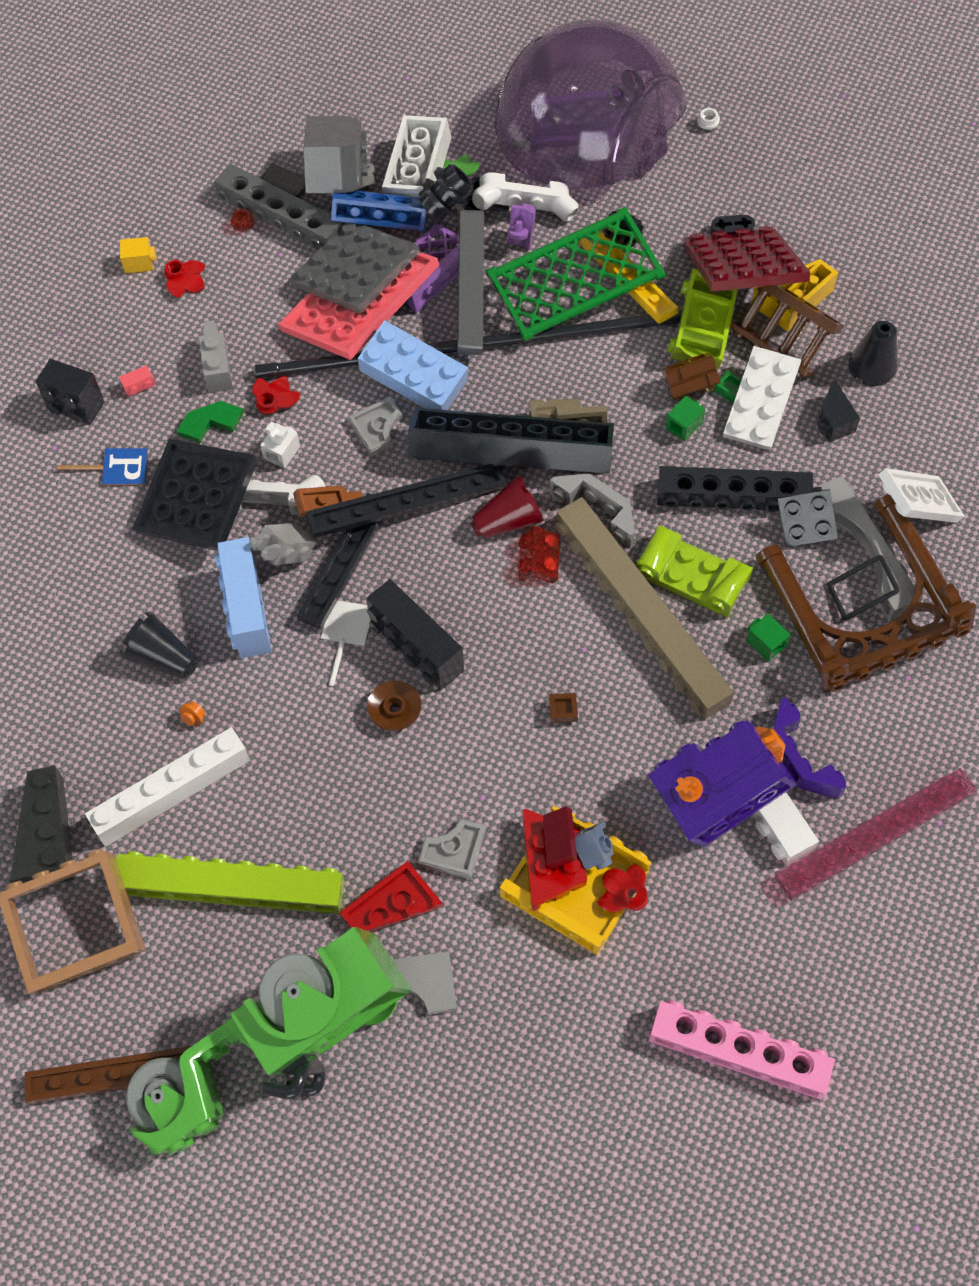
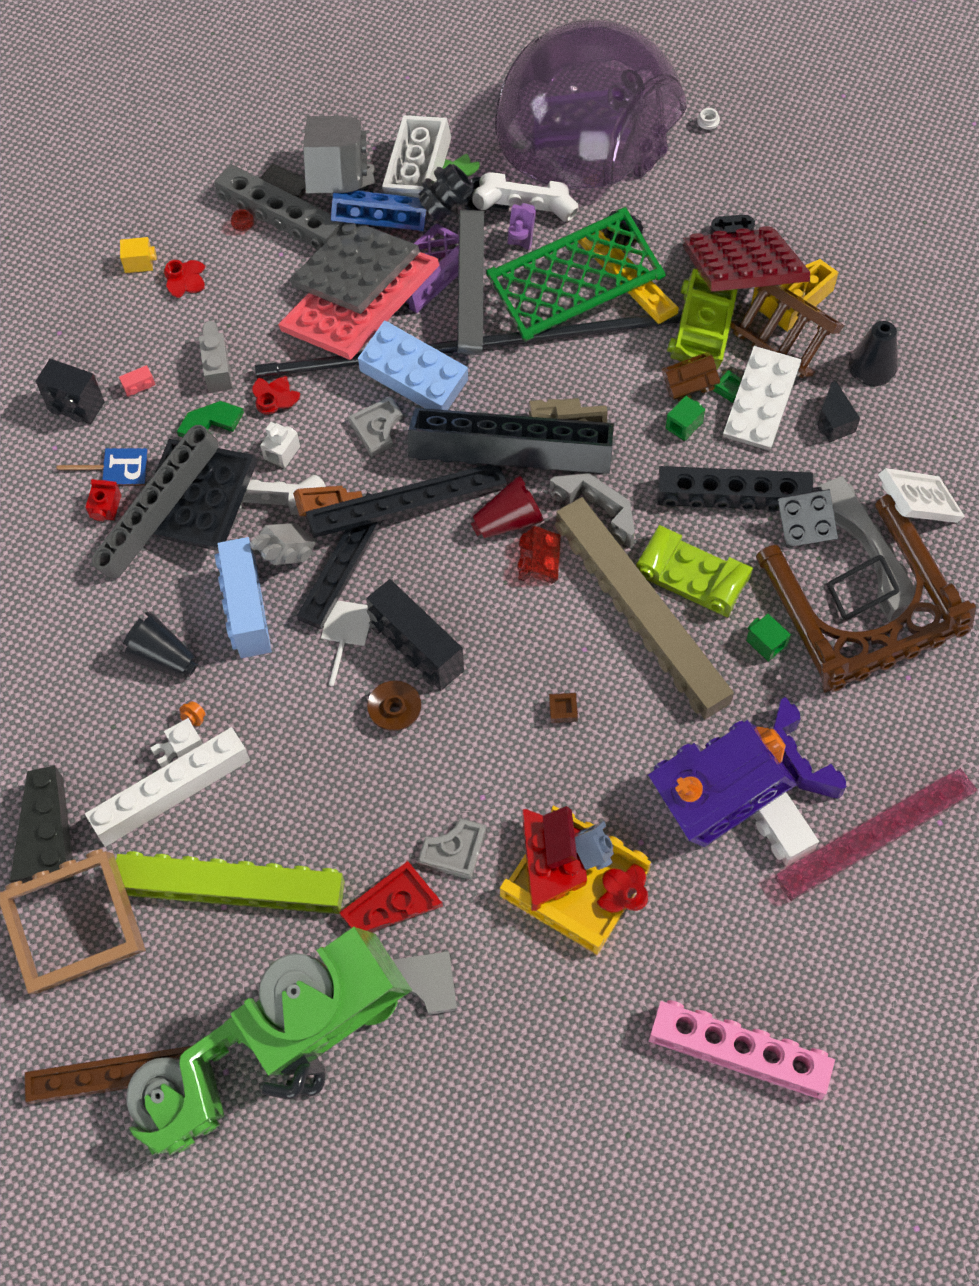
none -> red brick [85,479,122,521]
none -> dark grey beam [92,425,218,579]
none -> white brick [150,718,203,768]

